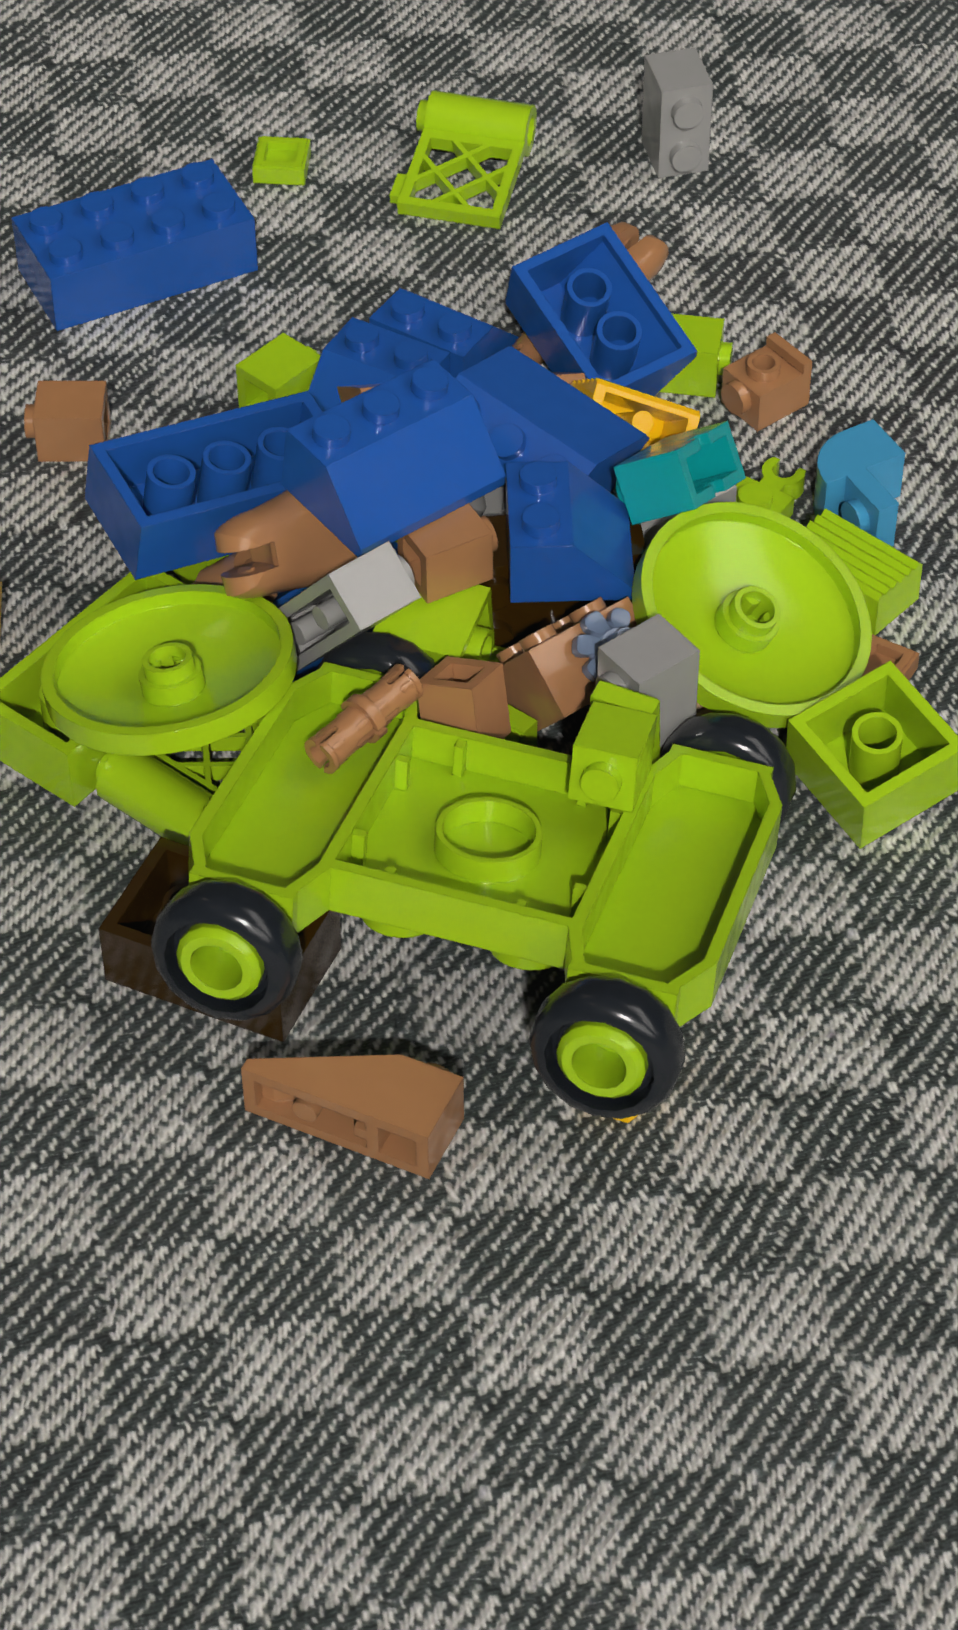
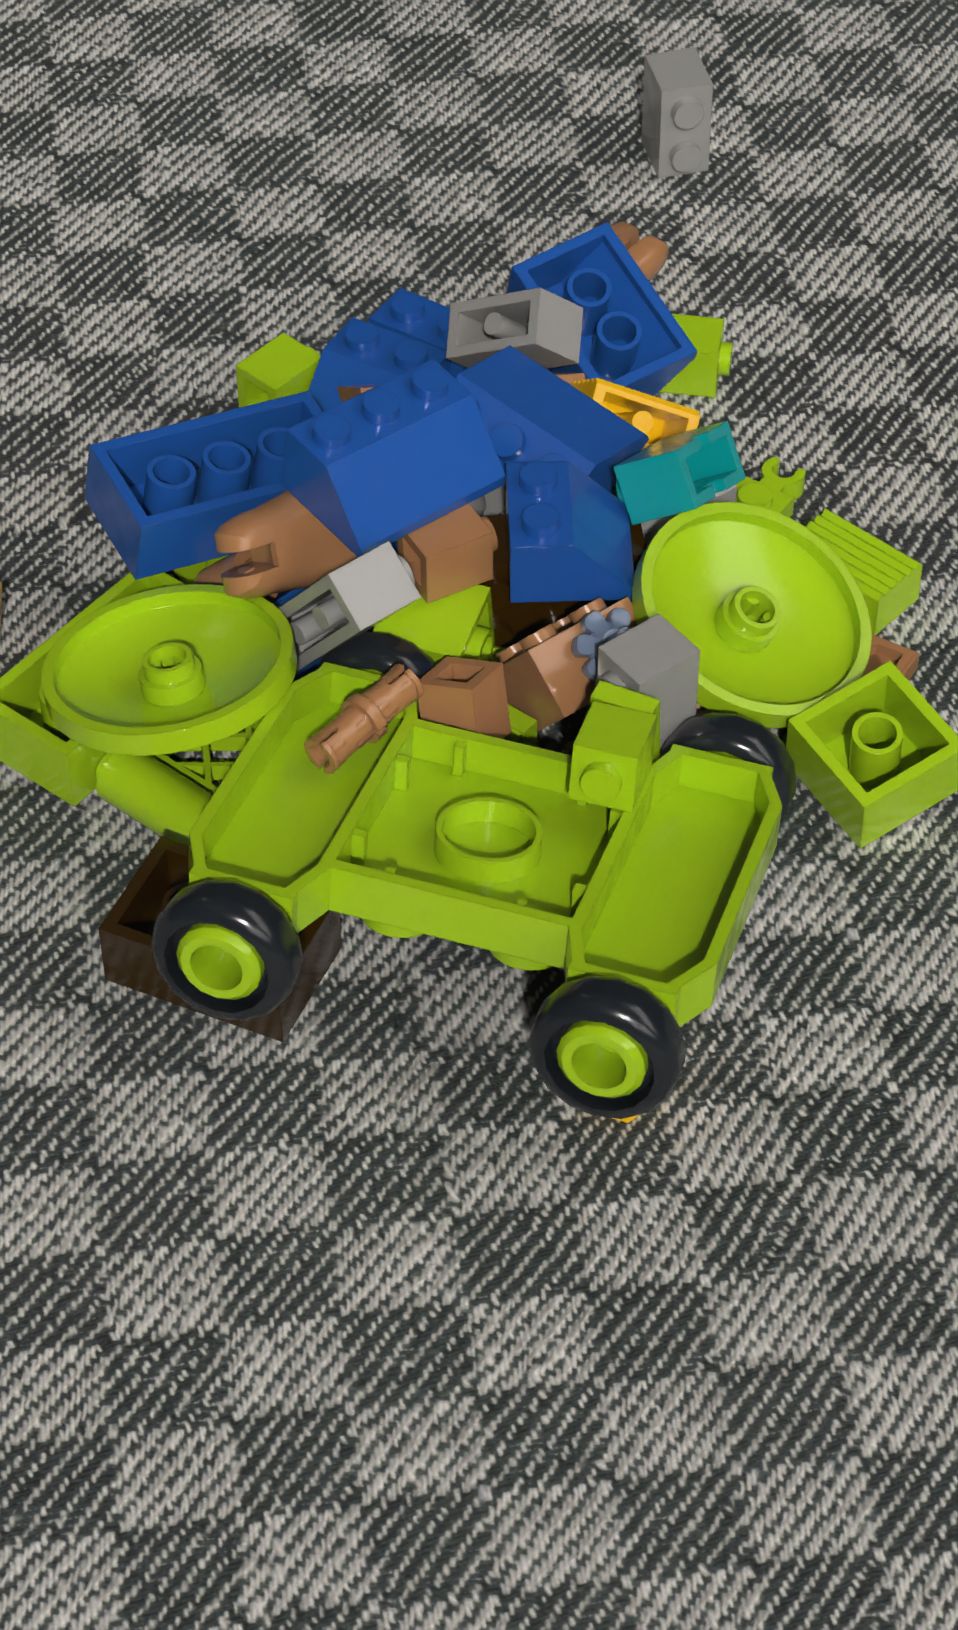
blue brick [11,159,258,331] -> none
medium nougat brick [24,381,111,462] -> none
medium nougat slope [241,1054,464,1179] -> none
lime tile [252,136,311,186] -> none
lime piece [389,90,537,229] -> none
medium nougat brick [721,332,812,432] -> none
dark azure brick [813,419,905,547] -> none
none -> light grey brick [446,287,583,369]

